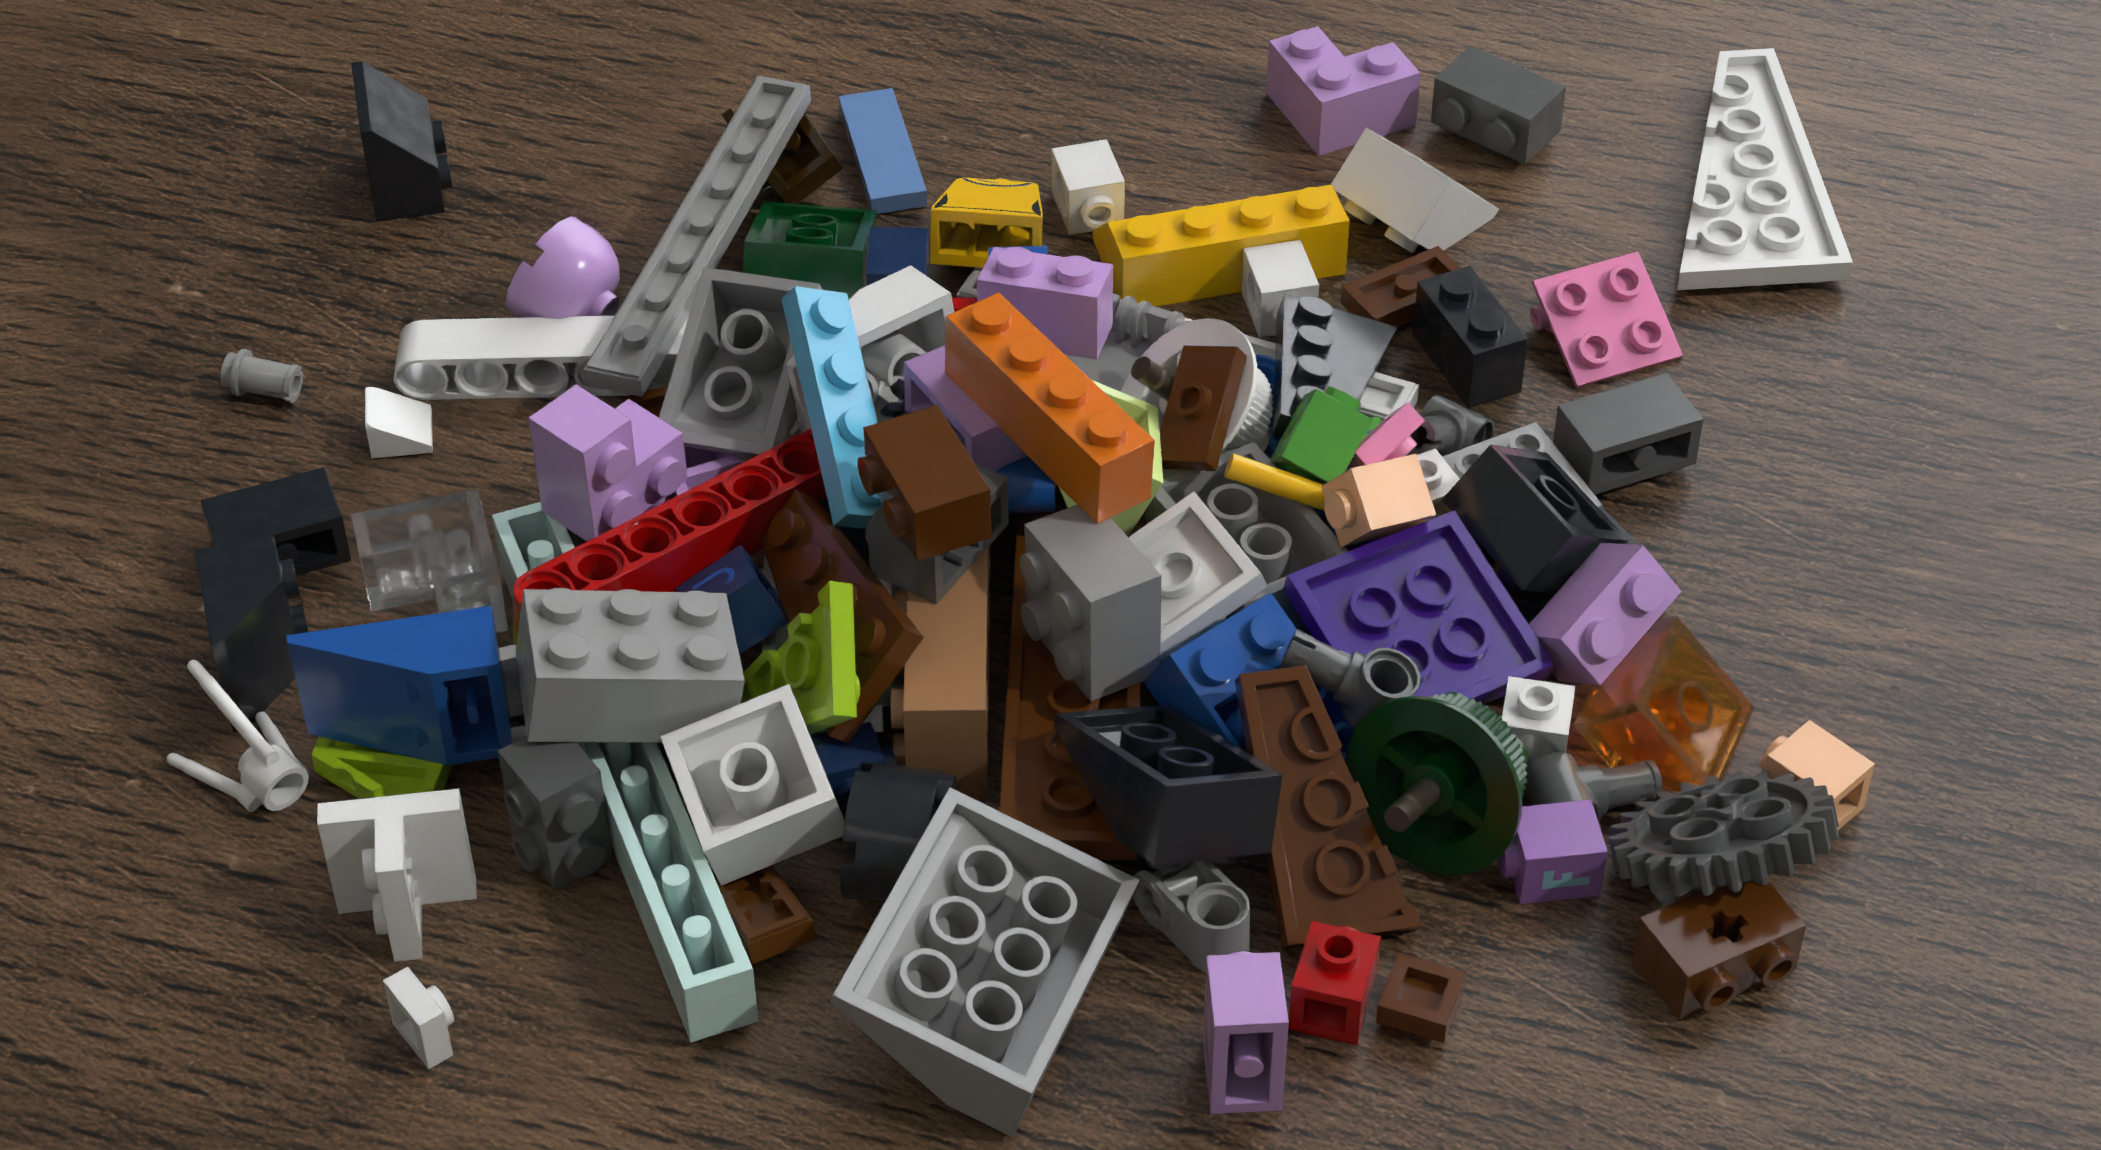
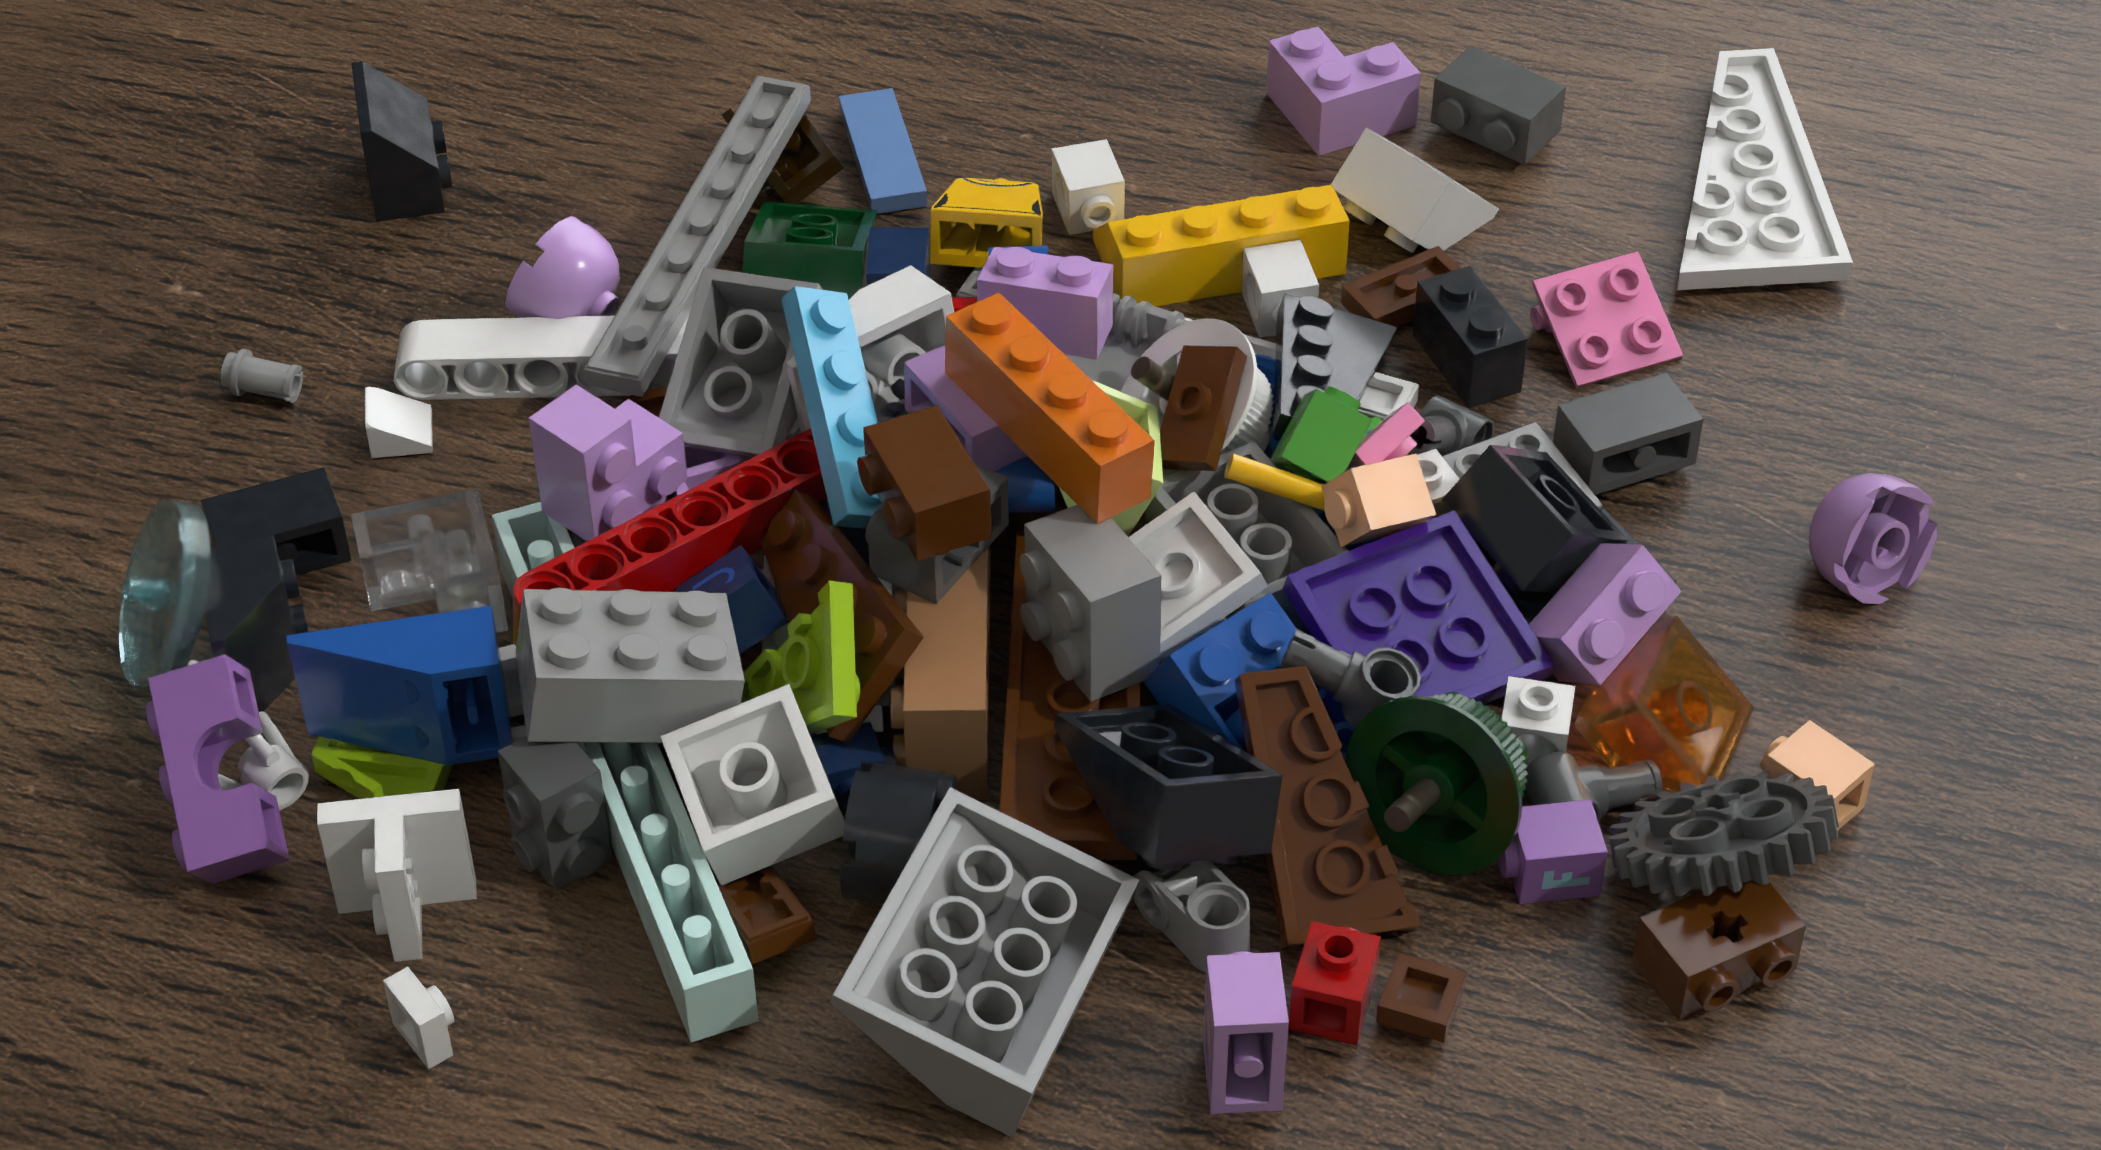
none -> clear light blue piece [119,499,210,689]
none -> medium lavender arch [146,654,290,884]
none -> lavender cylinder [1809,473,1938,604]

